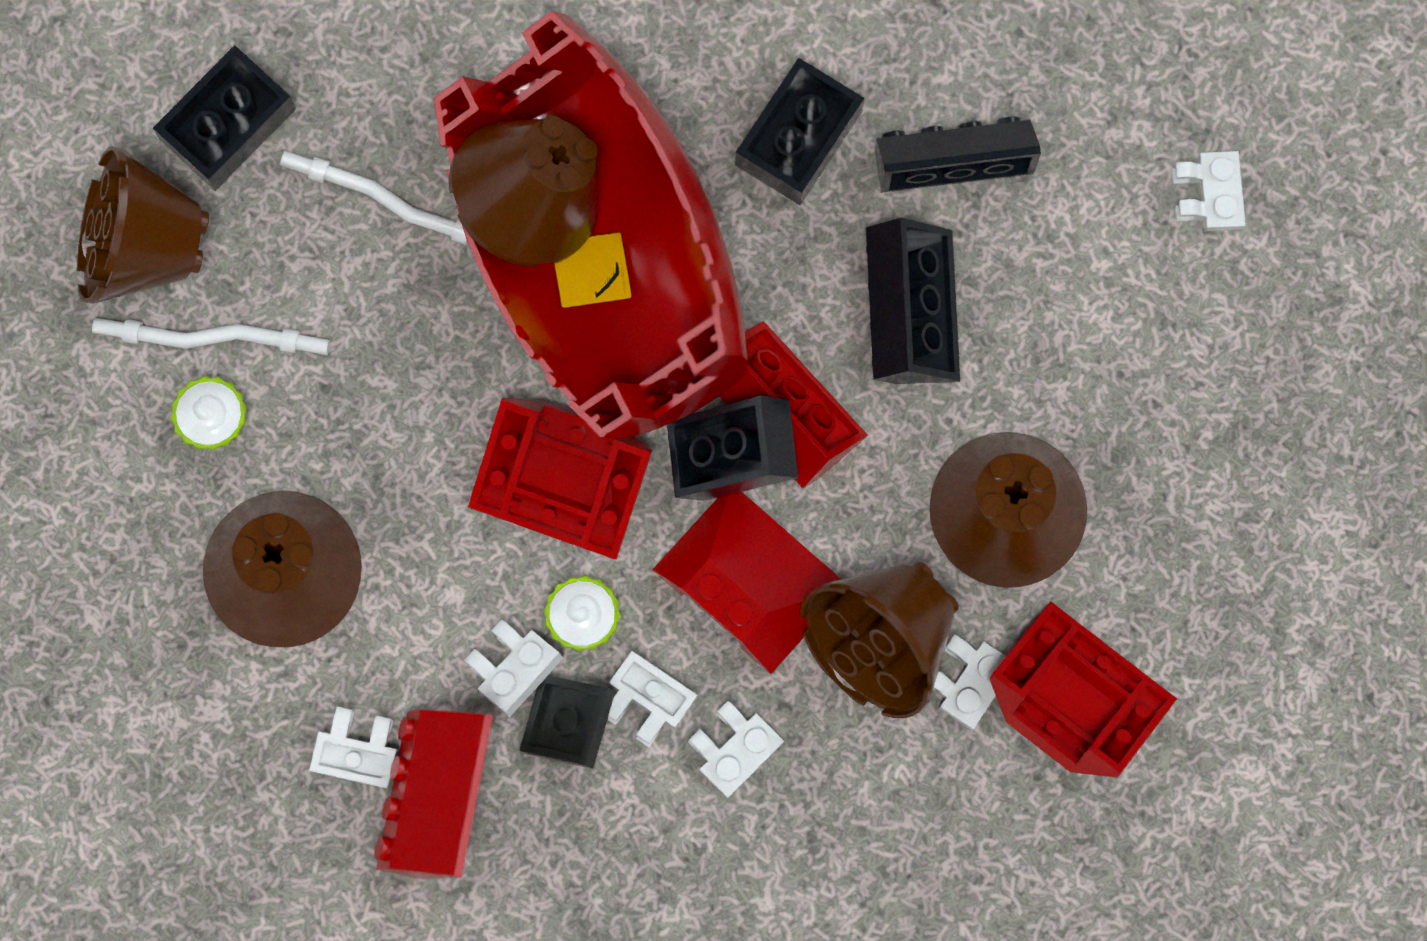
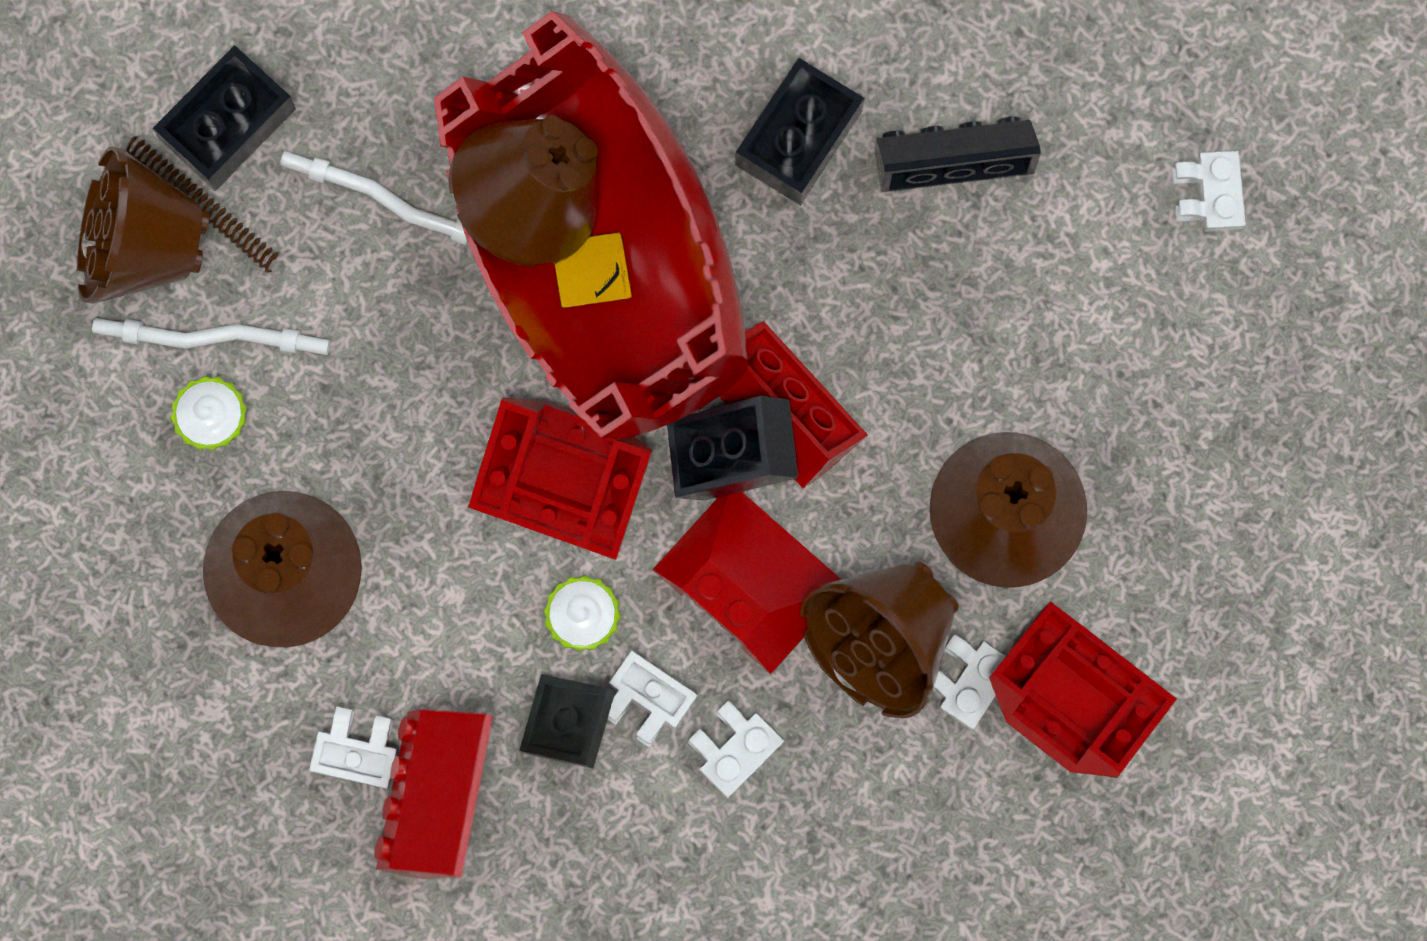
white plate [464,619,563,717] -> none
black slope [866,218,961,384] -> none
none -> reddish brown piece [126,136,278,273]

